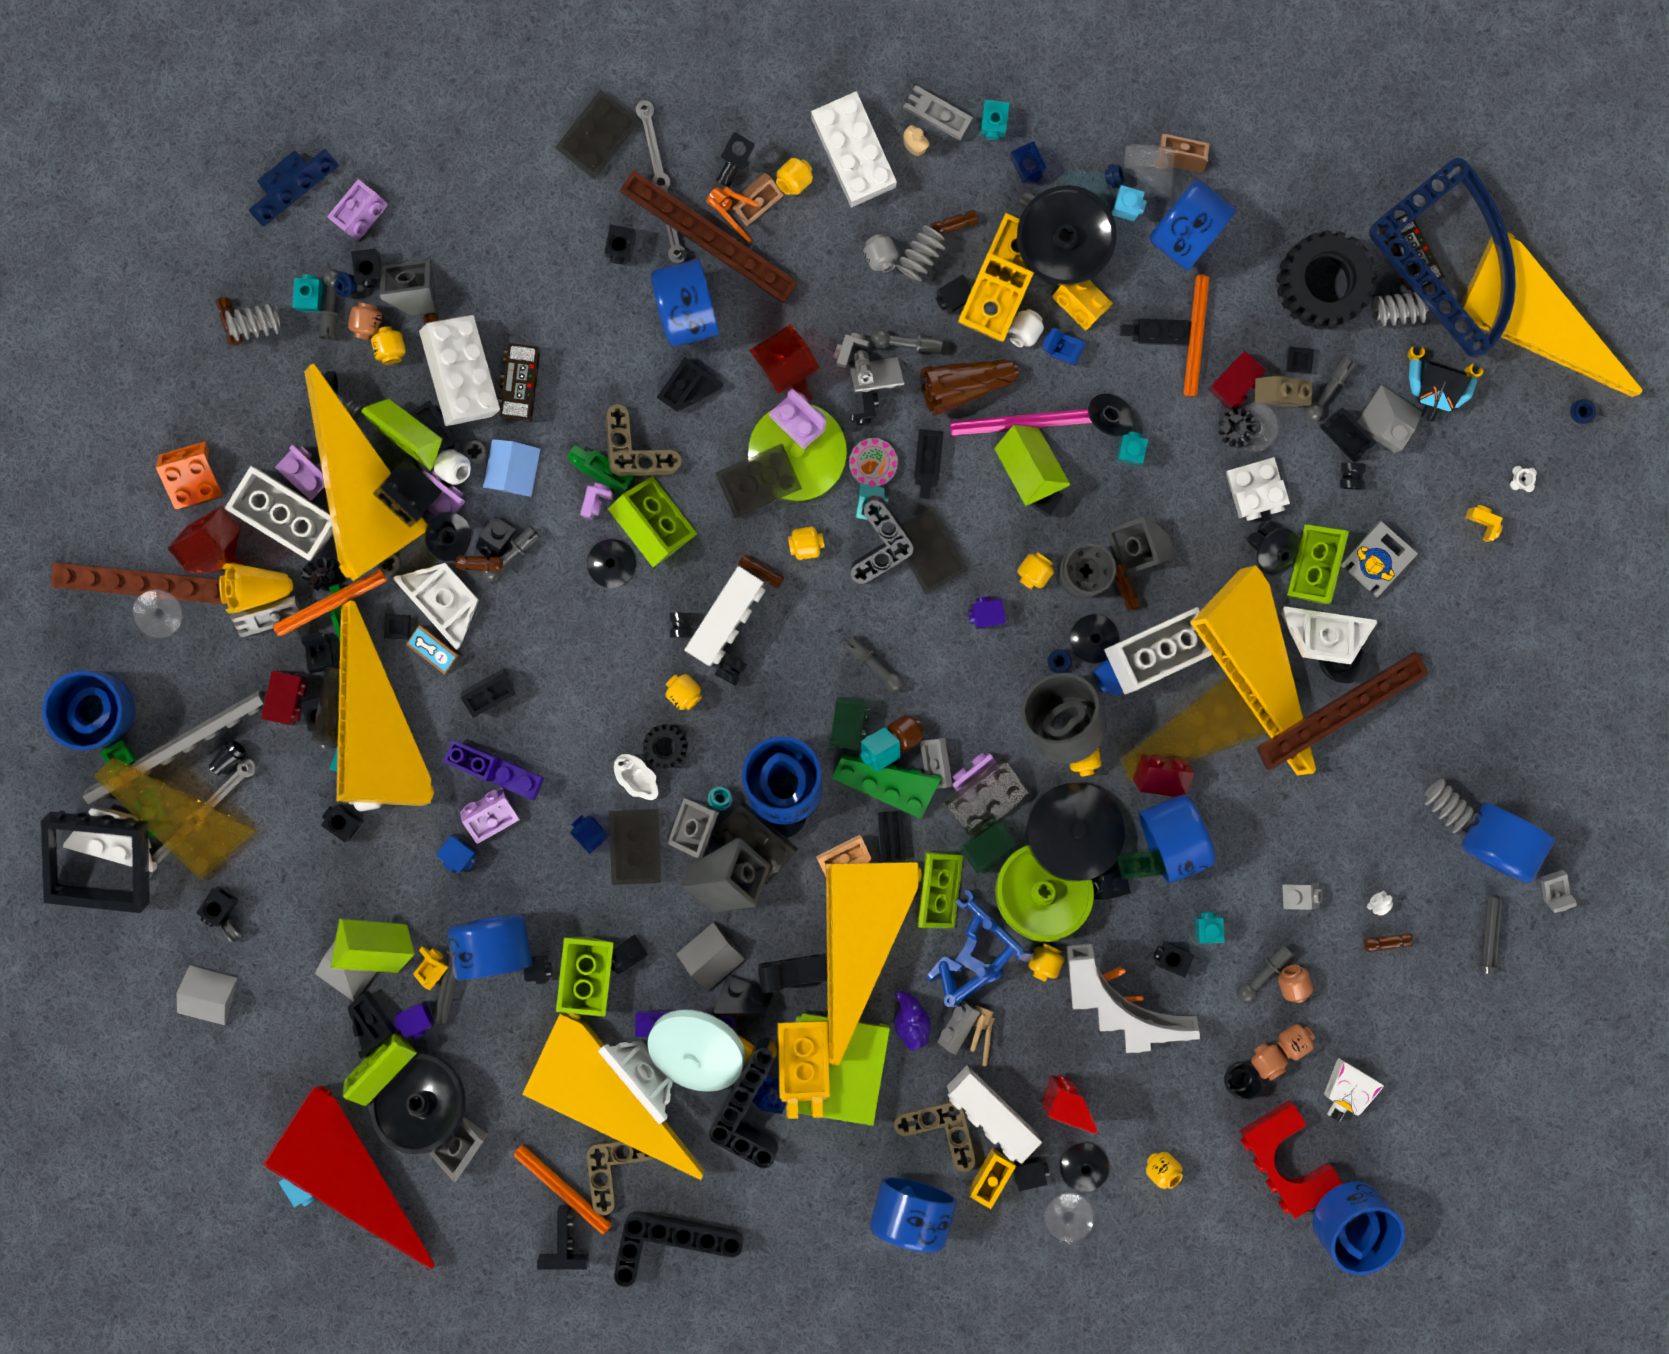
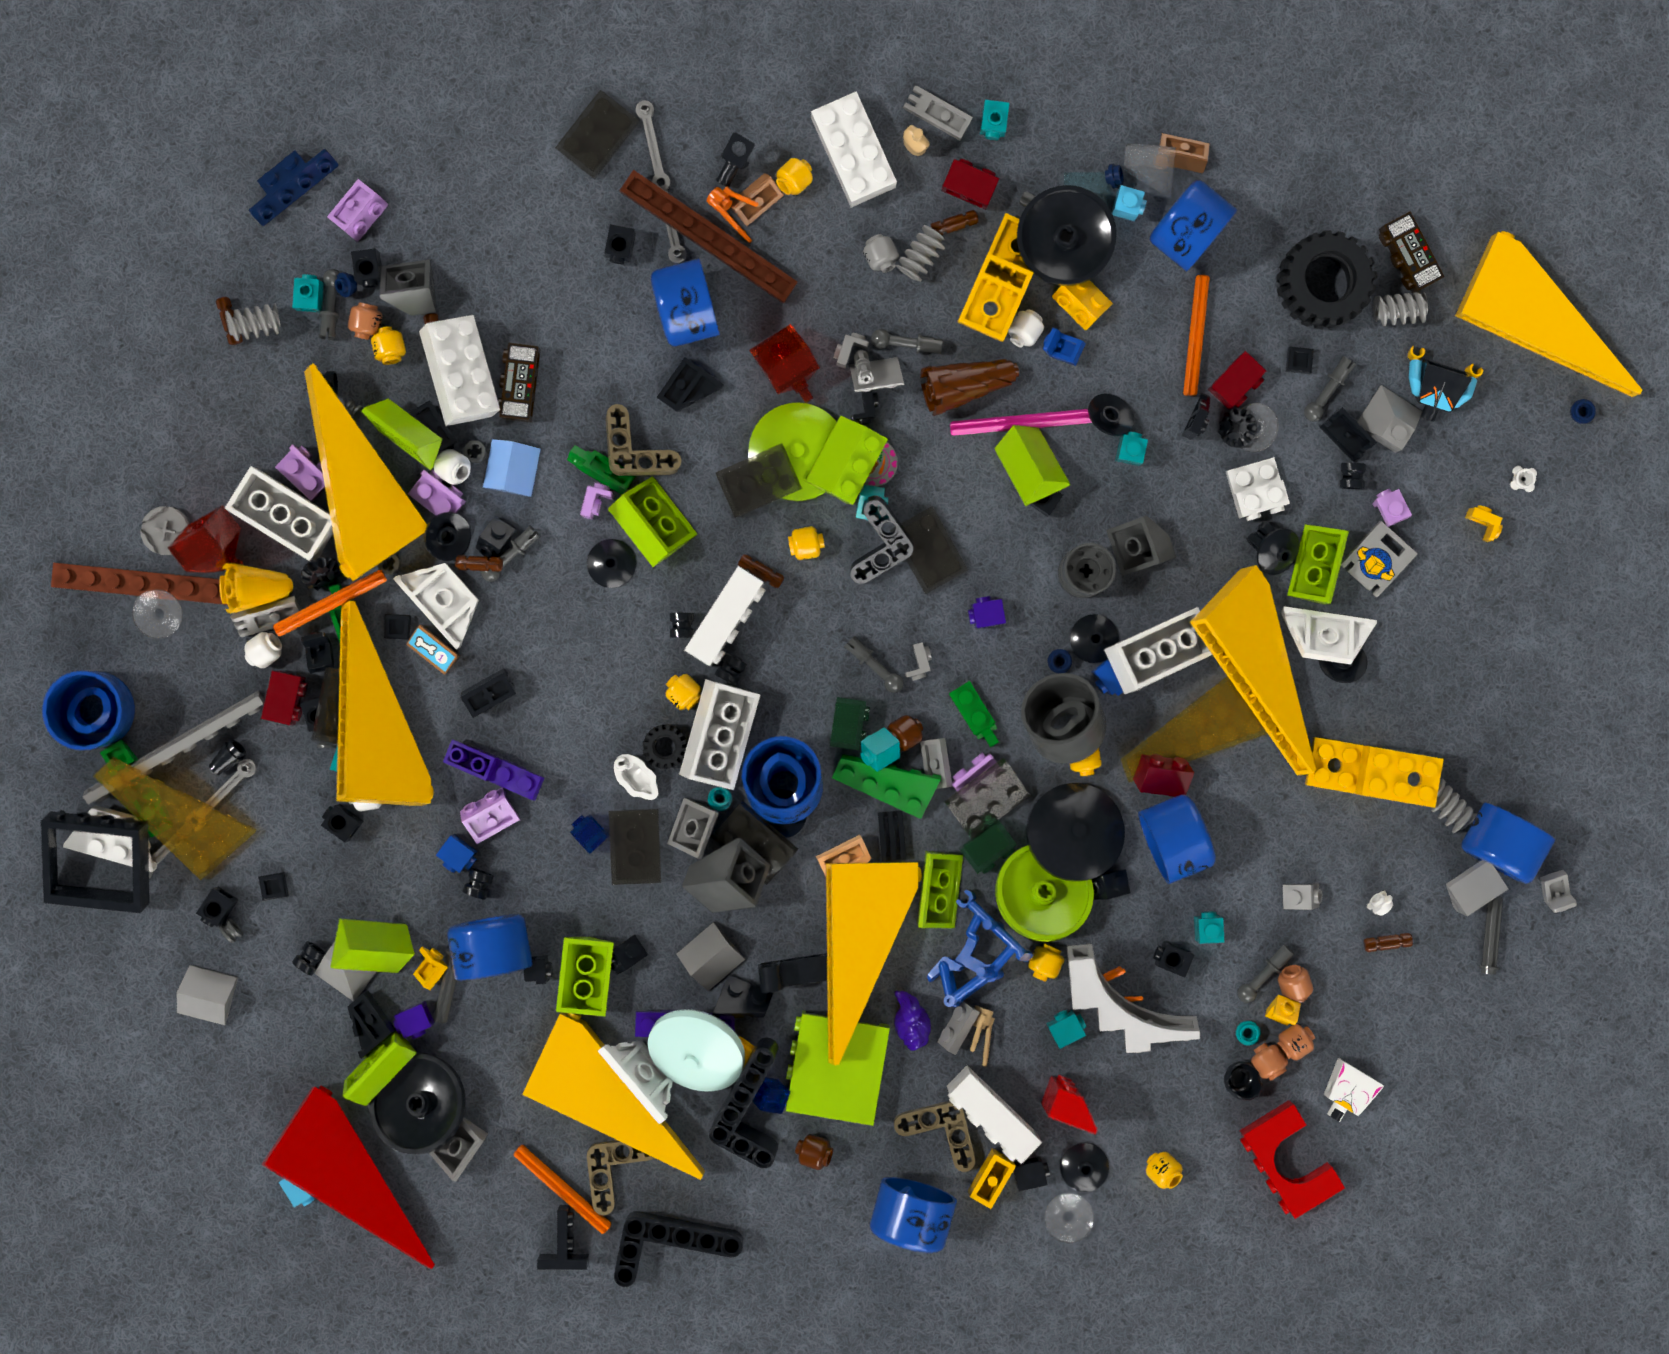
orange bracket [156,441,222,509] -> none
black bracket [372,459,442,527] -> none
lavender bracket [769,388,826,450] -> none
yellow tile [777,1021,830,1119] -> none
black hinge [914,429,944,499] -> none
black brick [935,274,972,314] -> none
clear blue brick [1010,141,1047,184] -> none
yellow head [1017,552,1054,589] -> none
reddish brown axle [1114,563,1140,611] -> none
clear green brick [1117,847,1167,879] -> none
black hinge [1120,318,1189,346] -> none
dark tan brick [1255,376,1312,407] -> none
copper plate [1256,652,1428,770] -> none
blue piece [1312,1182,1405,1275] -> none
dark blue beam [1369,158,1516,358] -> none
none -> light grey tile [140,506,191,555]
none -> white head [244,632,282,668]
none -> black tile [258,872,289,901]
none -> black wheel [292,941,326,976]
none -> black wheel [462,868,494,900]
none -> white brick [679,679,760,790]
none -> reddish brown head [795,1134,833,1170]
none -> lime slope [806,416,888,505]
none -> light grey bracket [905,642,932,681]
none -> dark red brick [941,159,999,210]
none -> green hinge [948,681,999,747]
none -> teal brick [1046,1010,1087,1049]
none -> black wing [1182,393,1211,440]
none -> teal plate [1236,1020,1261,1046]
none -> yellow bracket [1265,994,1301,1026]
none -> yellow bracket [1305,737,1444,808]
none -> lavender bracket [1373,489,1412,527]
none -> light grey slope [1446,860,1508,916]

